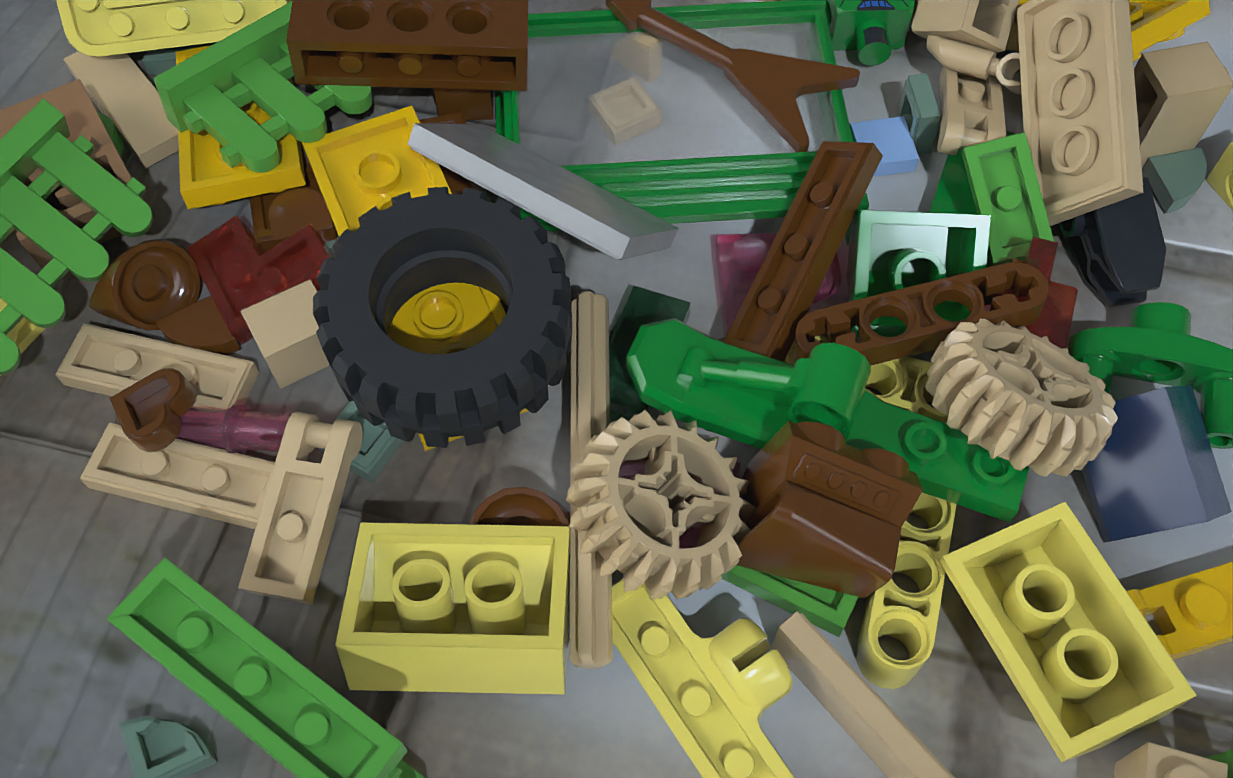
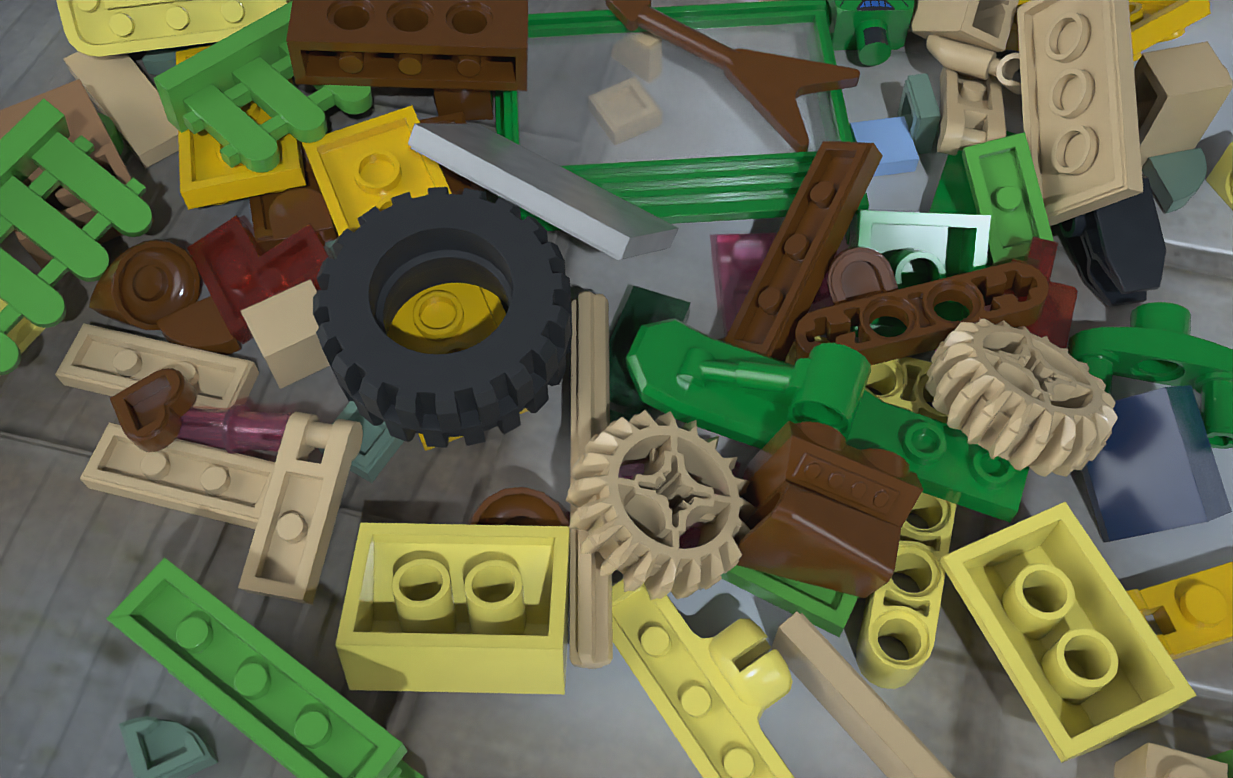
none -> reddish brown tile [827,246,899,305]

